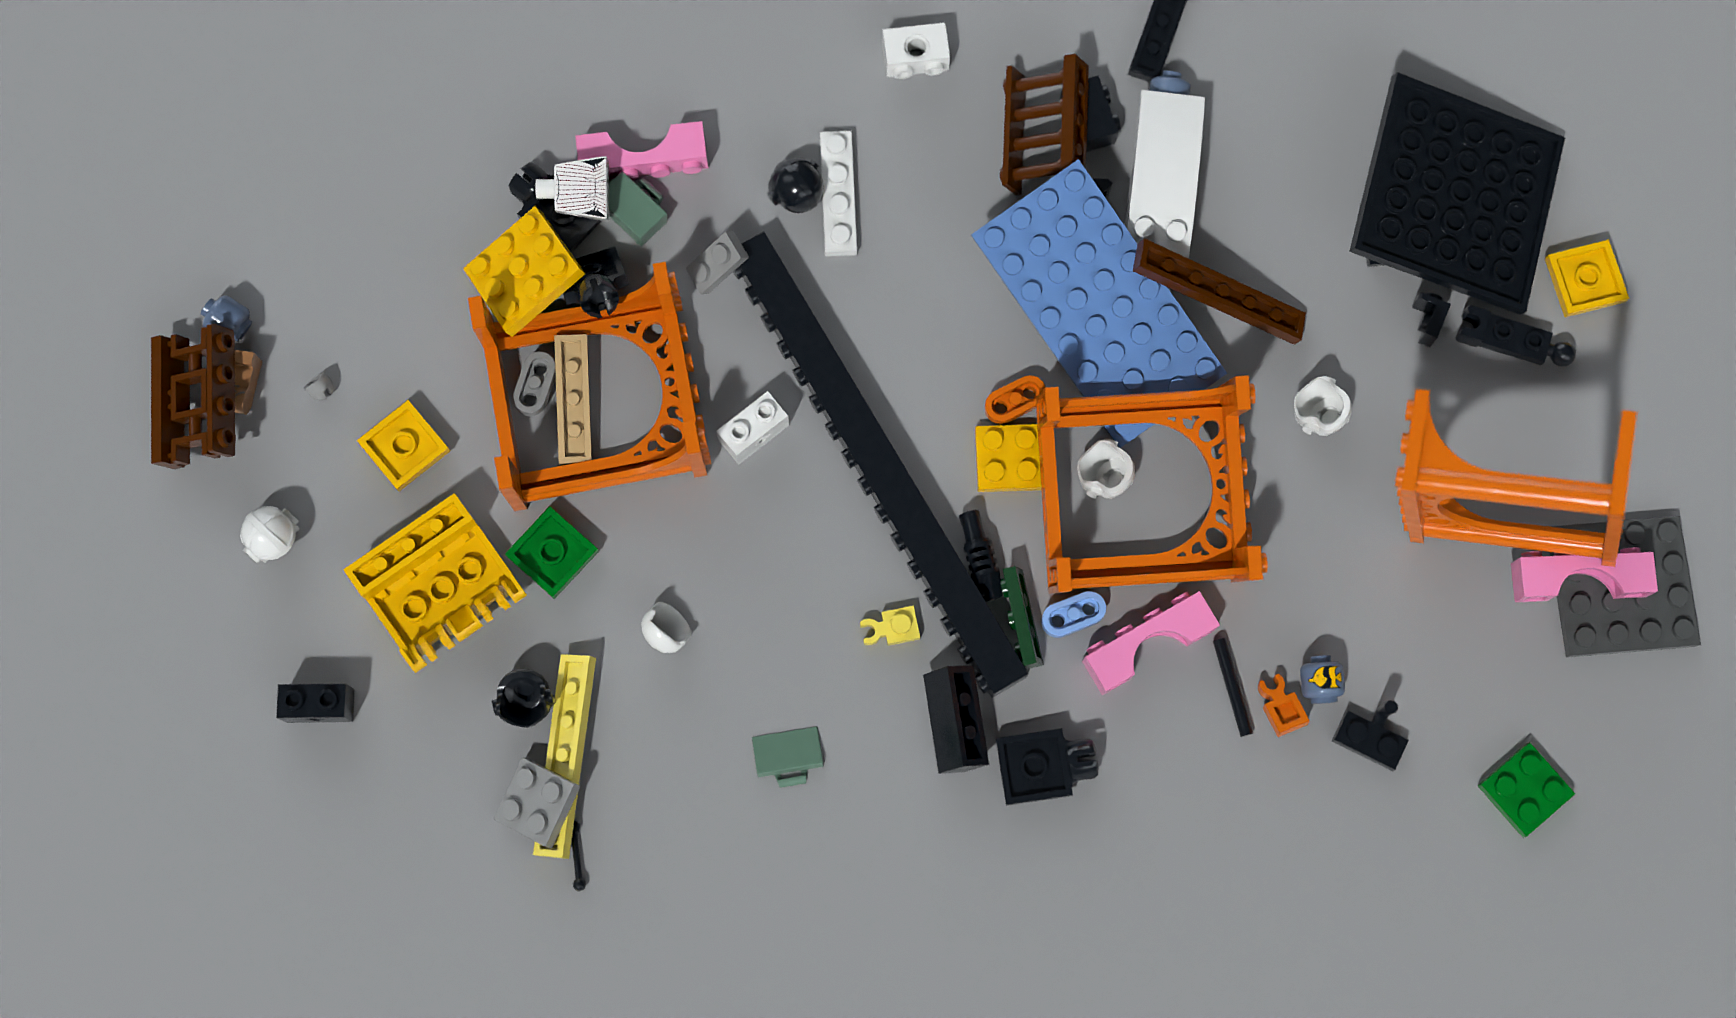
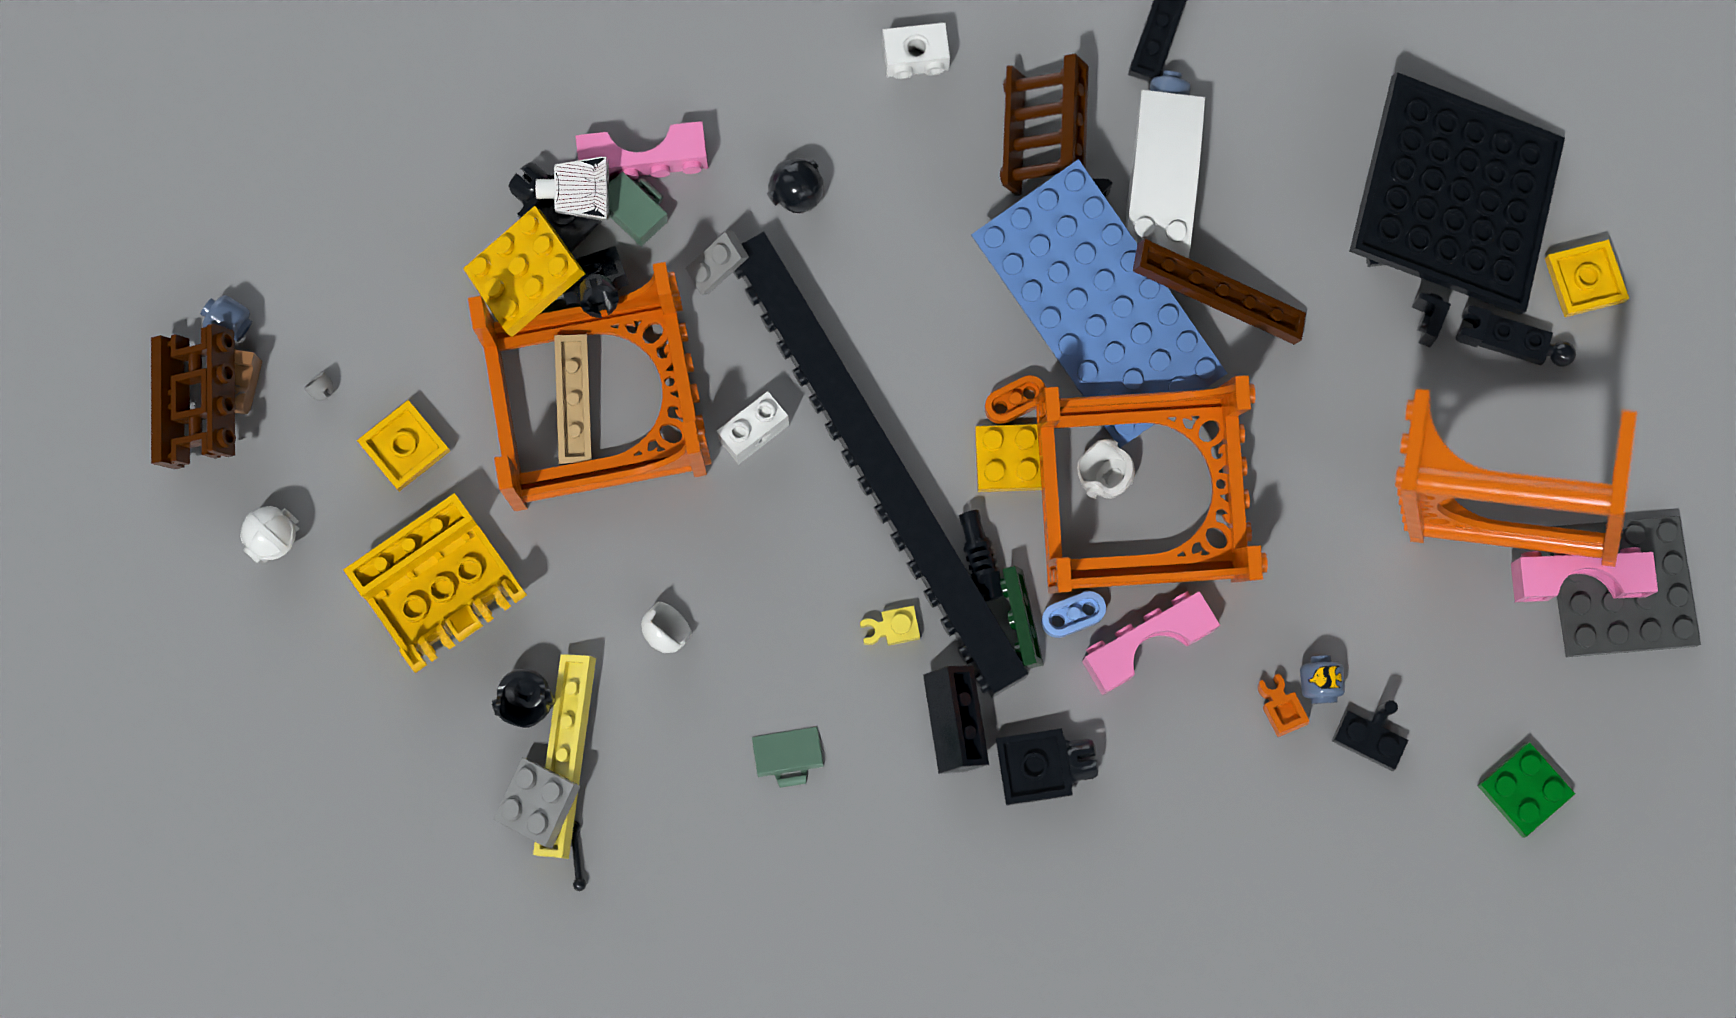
black brick [276,684,355,723] -> none
green plate [505,506,599,600] -> none
light grey plate [513,352,556,416] -> none
white plate [820,131,857,256] -> none
black brick [1060,75,1121,152] -> none
black bar [1213,637,1254,737] -> none
white cap [1294,376,1352,436] -> none

